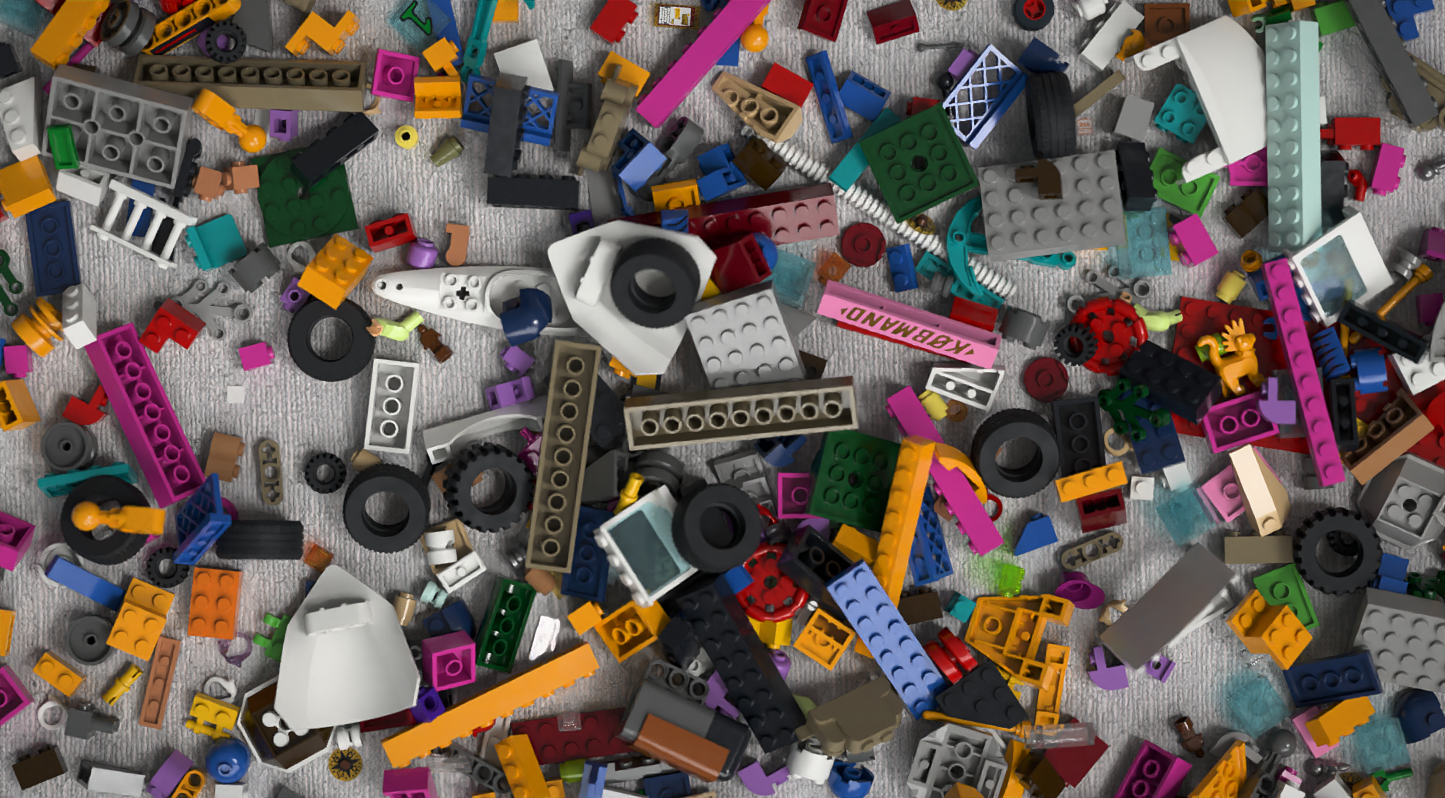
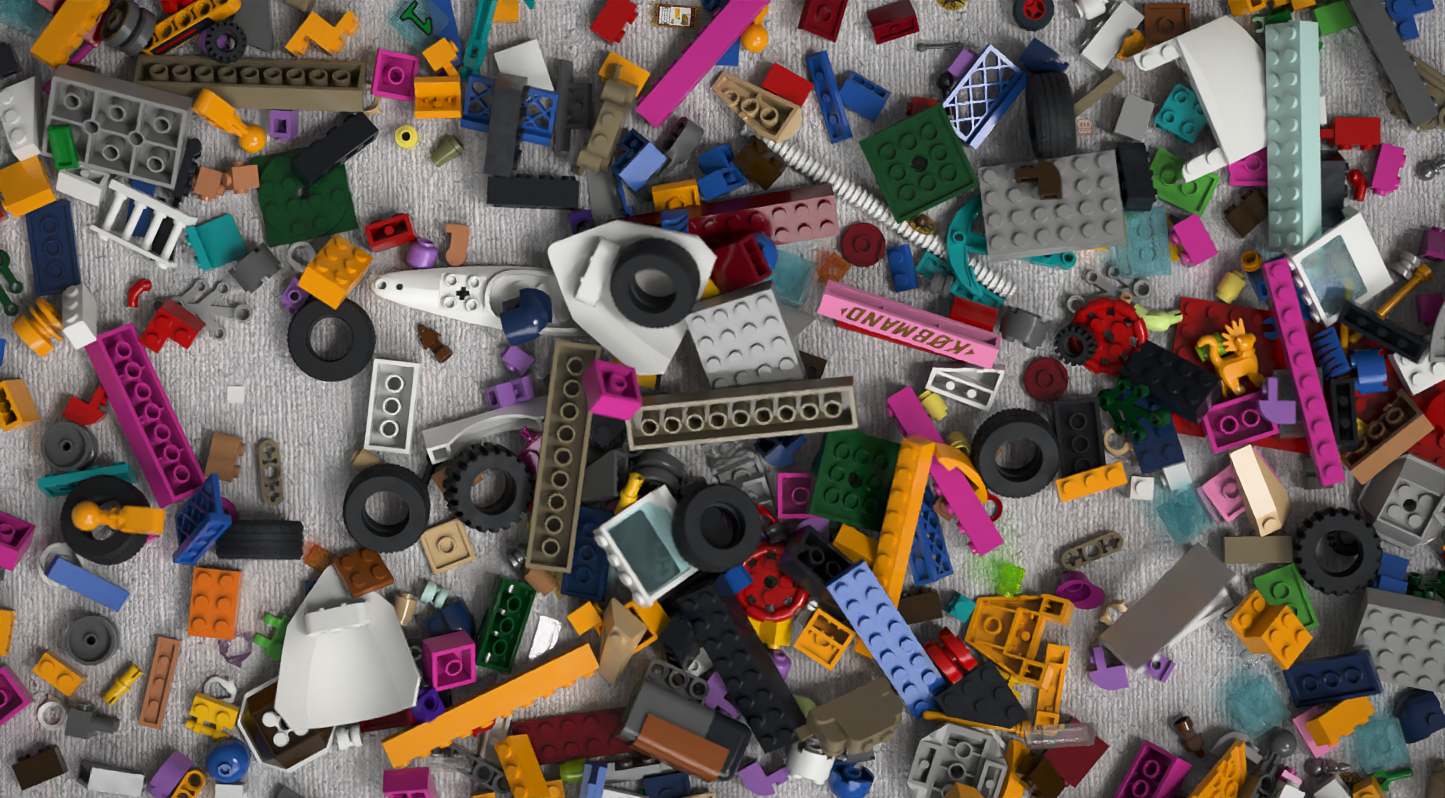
dark pink brick [4,345,33,378] -> none
light orange bracket [106,576,175,661] -> none
black tyre [146,547,189,588] -> none
dark pink brick [238,342,275,371] -> none
black tyre [304,453,347,494] -> none
piece [329,747,363,781] -> none
yellowish green arm [366,310,424,341] -> none
white wheel [424,529,458,565] -> none
white plate [437,550,487,594] -> none
clear plate [555,684,582,732] -> none
teal slope [828,107,902,192] -> none
clear orange piece [945,399,968,423] -> none
blue slope [1012,513,1058,557] -> none
dark red brick [1076,488,1127,533] -> none
none -> red arm [126,278,152,308]
none -> dark orange plate [332,548,394,599]
none -> dark pink brick [582,359,642,420]
none -> tan wedge [597,598,647,685]
none -> clear plate [700,439,756,477]
none -> light yellow brick [945,431,971,457]

